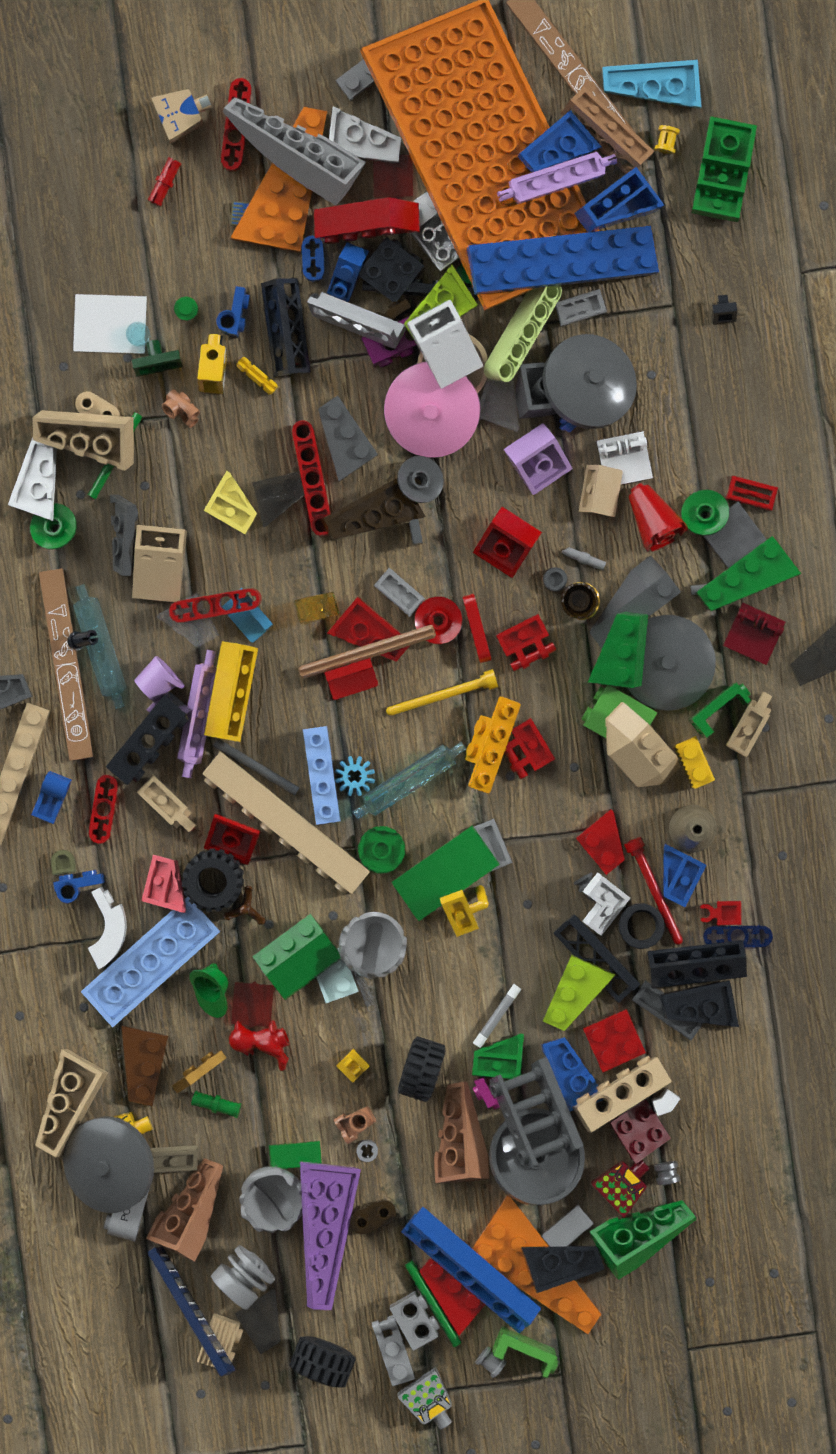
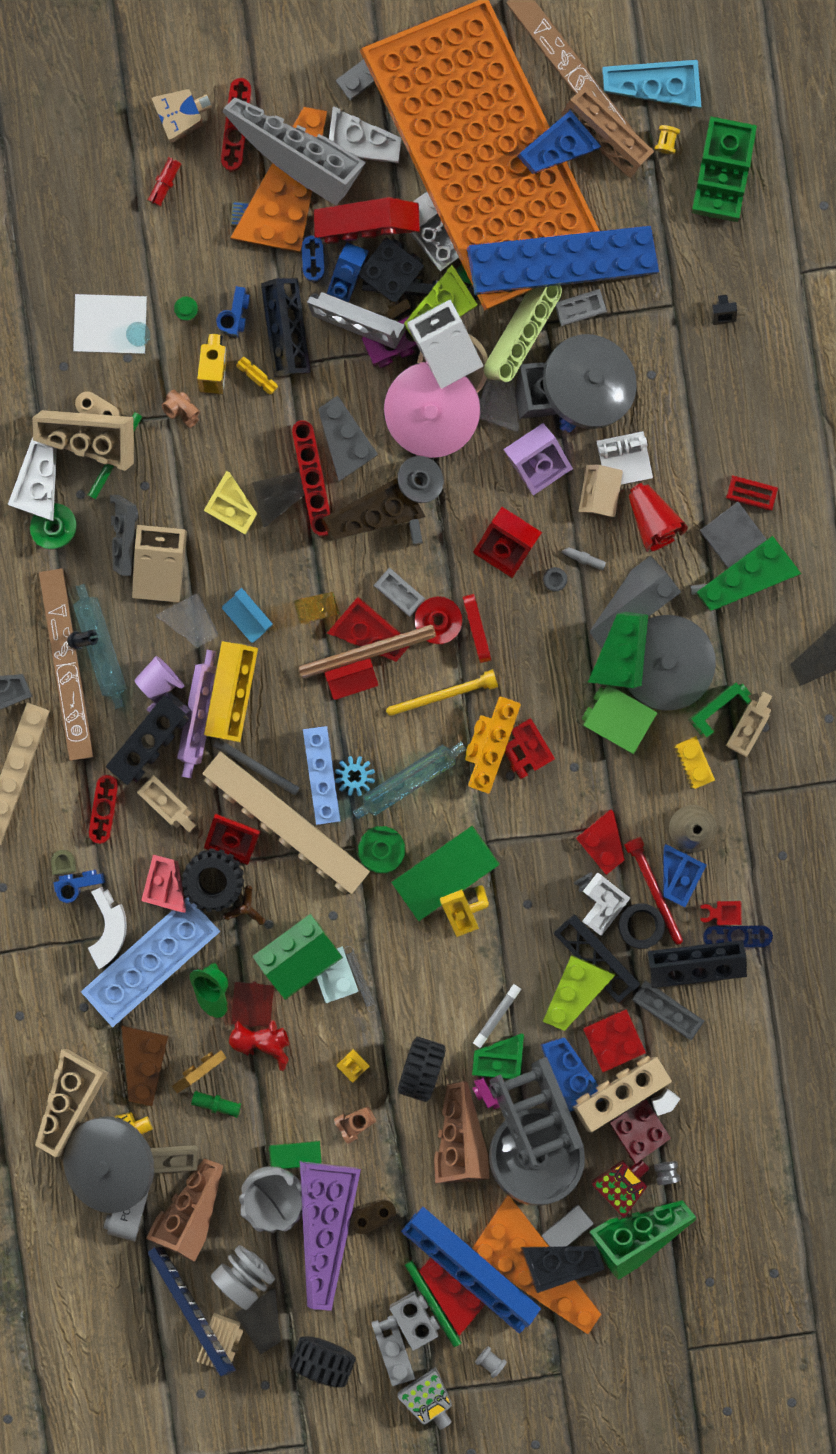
blue plate [31,771,72,824] -> none
dark green tile [132,340,183,377] -> none
red beam [169,588,262,622] -> none
light grey piece [339,912,407,979] -> none
light grey bush [356,1139,378,1162] -> none
clear red piece [373,155,413,199] -> none
light grey tile [474,819,512,872] -> none
bright green panel [493,1326,559,1378] -> none
red plate [496,614,556,671] -> none
lavender plate [497,152,617,205] -> none
dark brown hair [561,582,600,620] -> none
blue wedge [574,167,665,232] -> none
tan wedge [605,702,680,787] -> none
black wing [660,980,739,1027] -> none
green dish [681,490,729,536] -> none
dark red hinge [723,602,786,665] -> none

